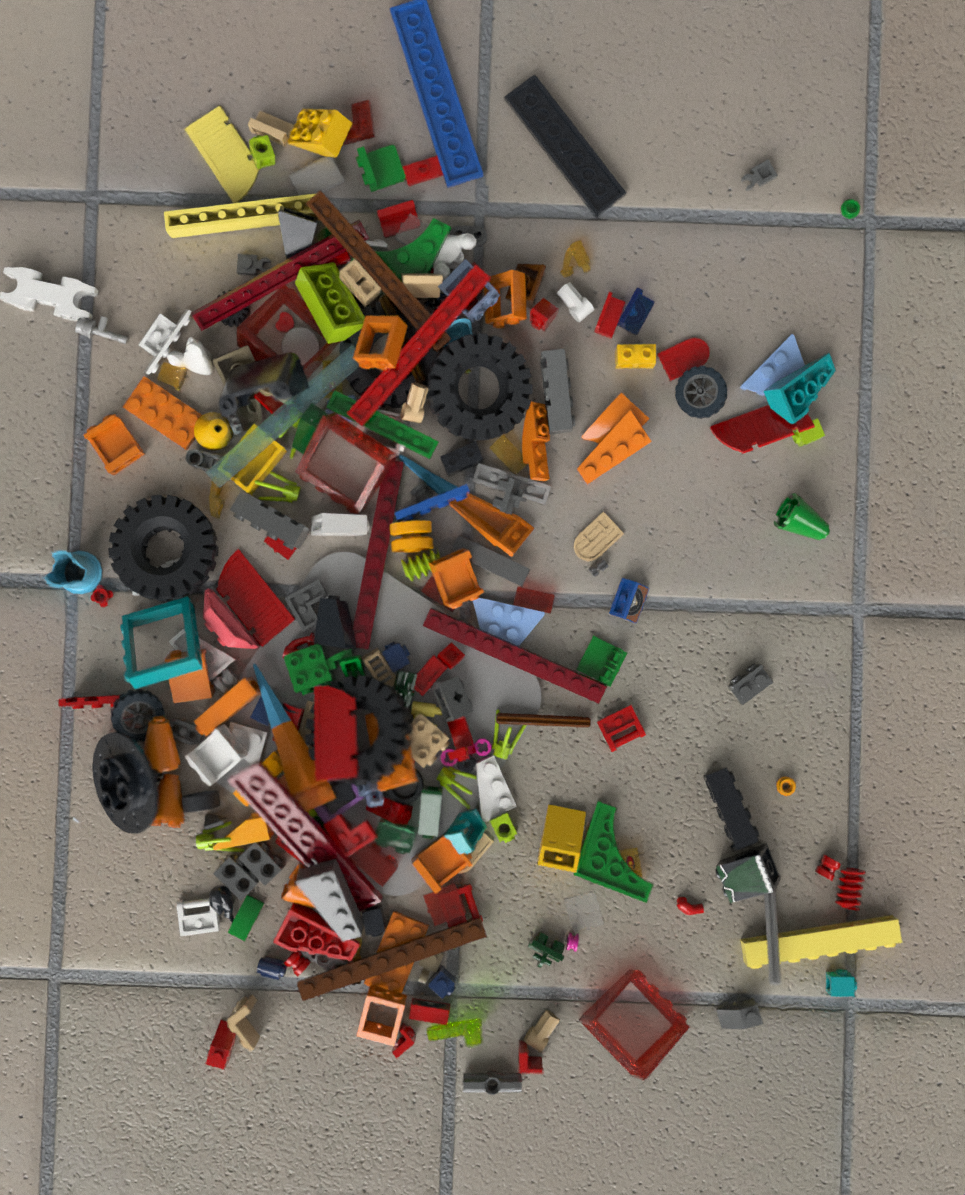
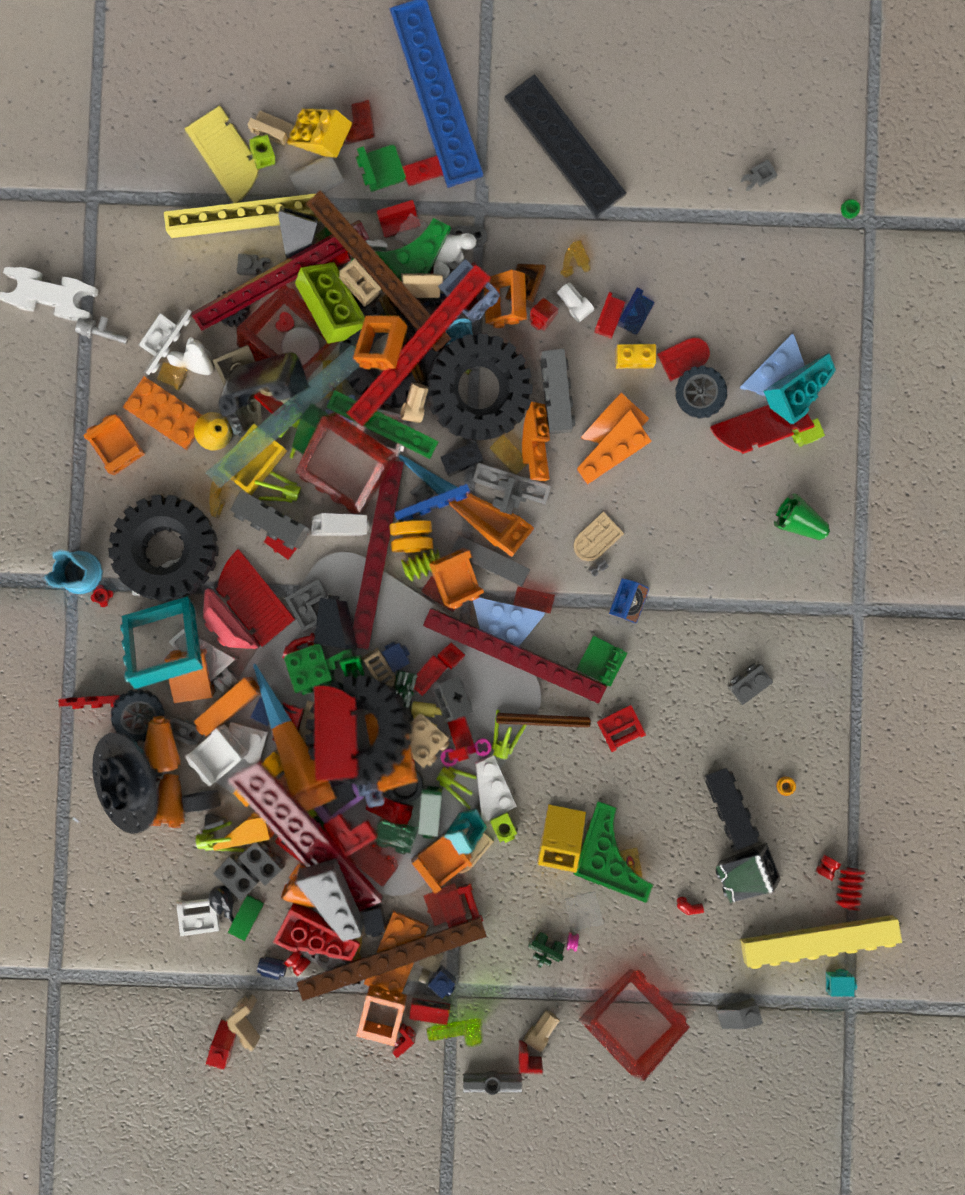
dark grey piece [186,449,225,476] -> none
black plate [457,755,476,773] -> none
light grey axle [764,891,781,985] -> none

